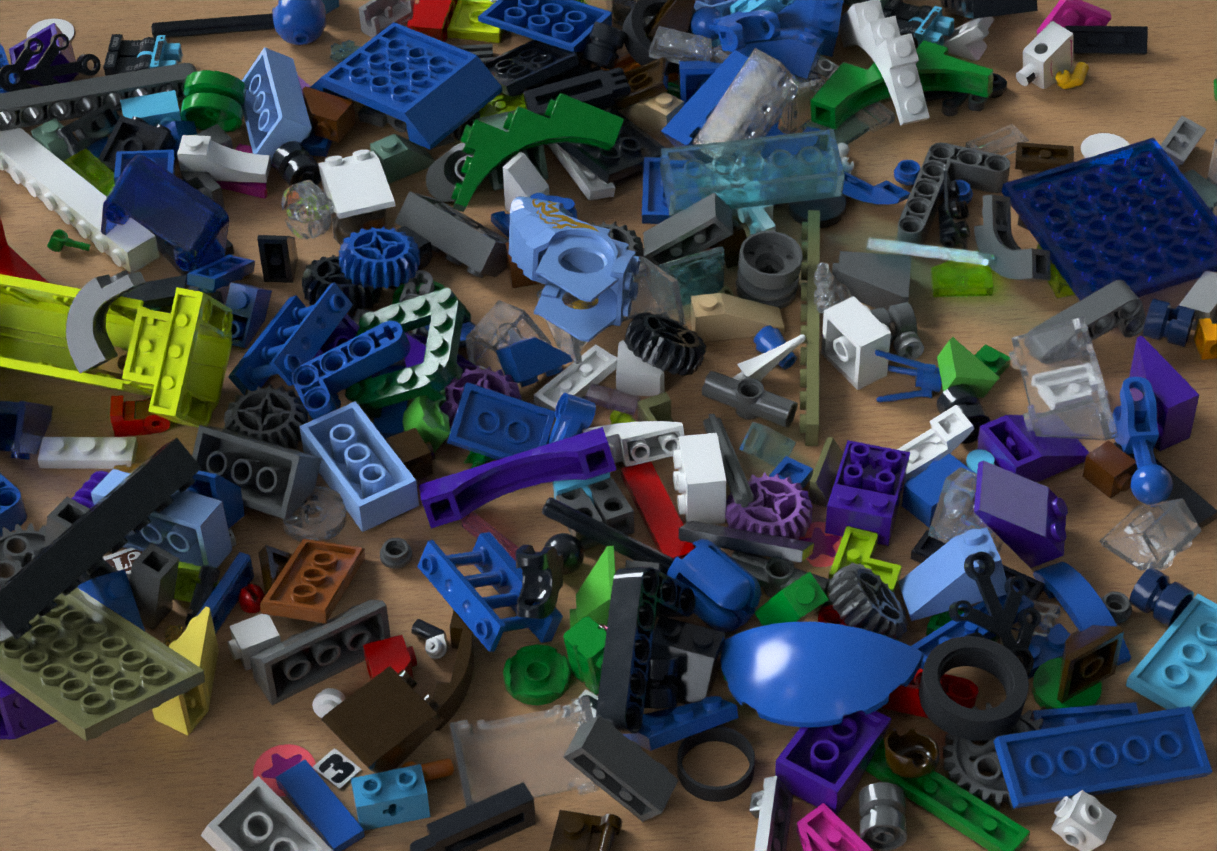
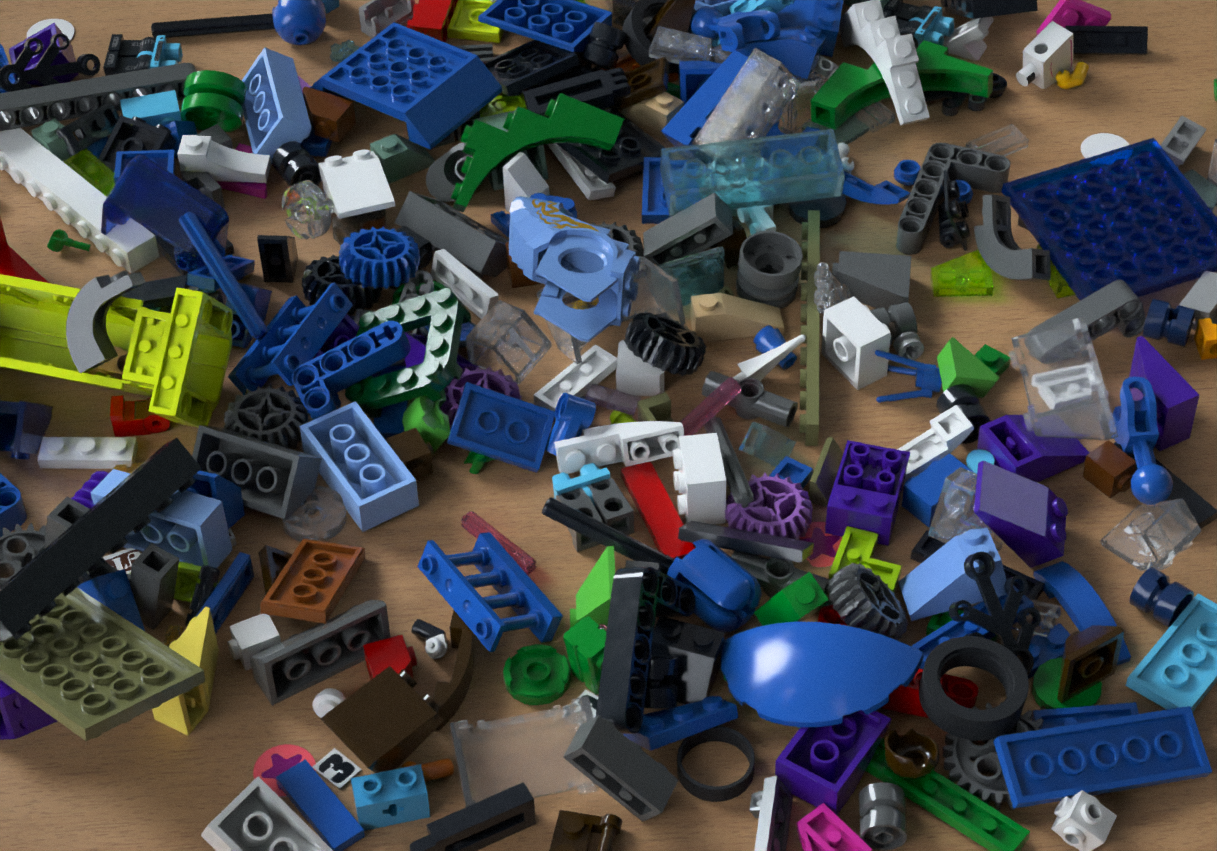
red hinge [238,584,265,613] -> none
dark grey plate [358,105,407,133] -> none
dark grey plate [380,538,413,569] -> none
dark purple arch [419,427,616,529] -> none
blue slope [496,337,573,387] -> none
black piece [516,533,584,619] -> none
clear light blue tile [866,238,997,267] -> none
dark brown plate [1015,142,1074,173] -> none
dark grey plate [1101,592,1132,623] -> none
none -> blue axle [179,212,268,339]
none -> white plate [431,249,499,322]
none -> clear pink axle [680,377,742,436]

